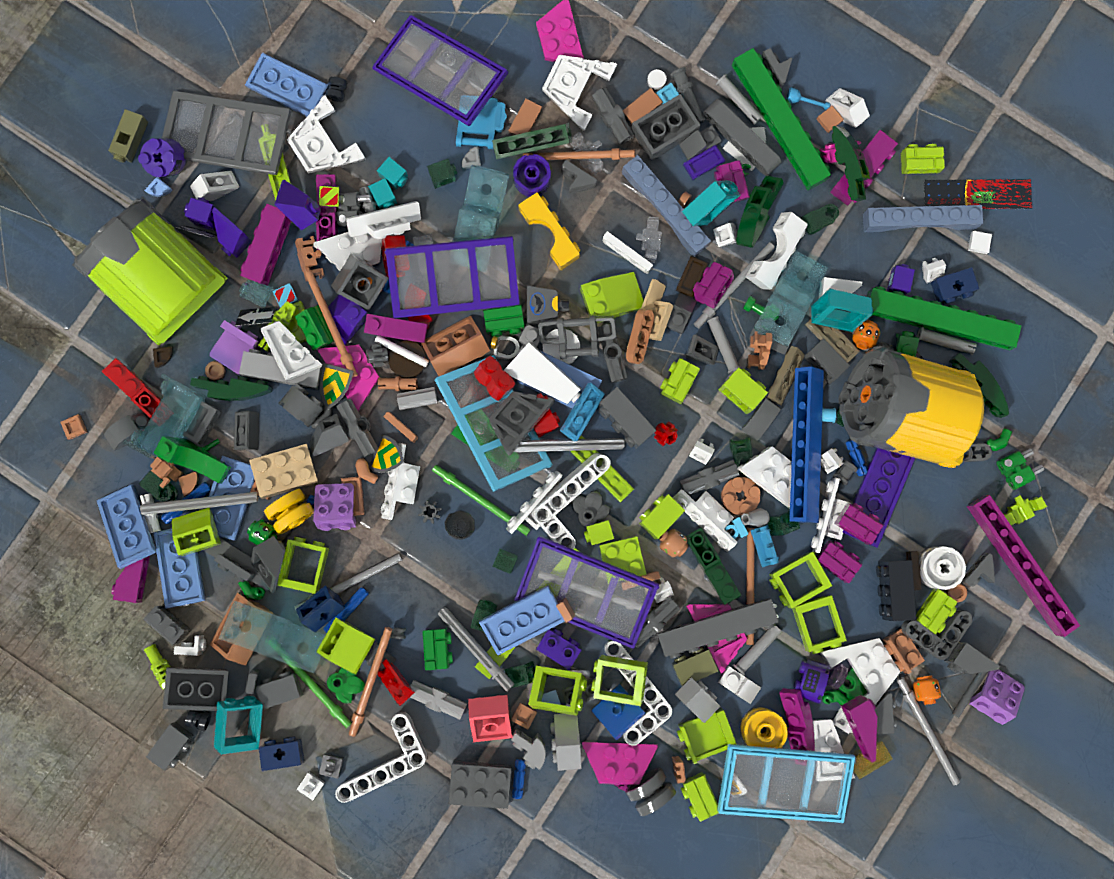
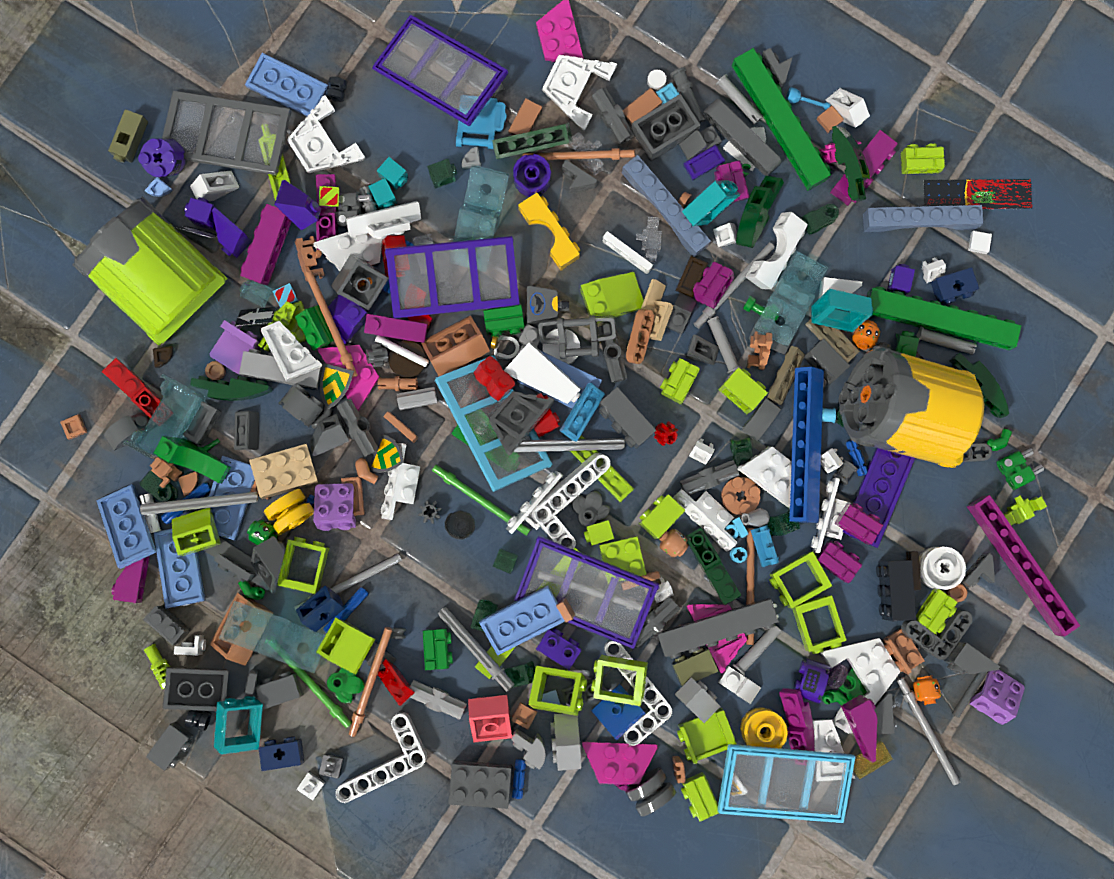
none -> medium azure axle [730,547,747,563]

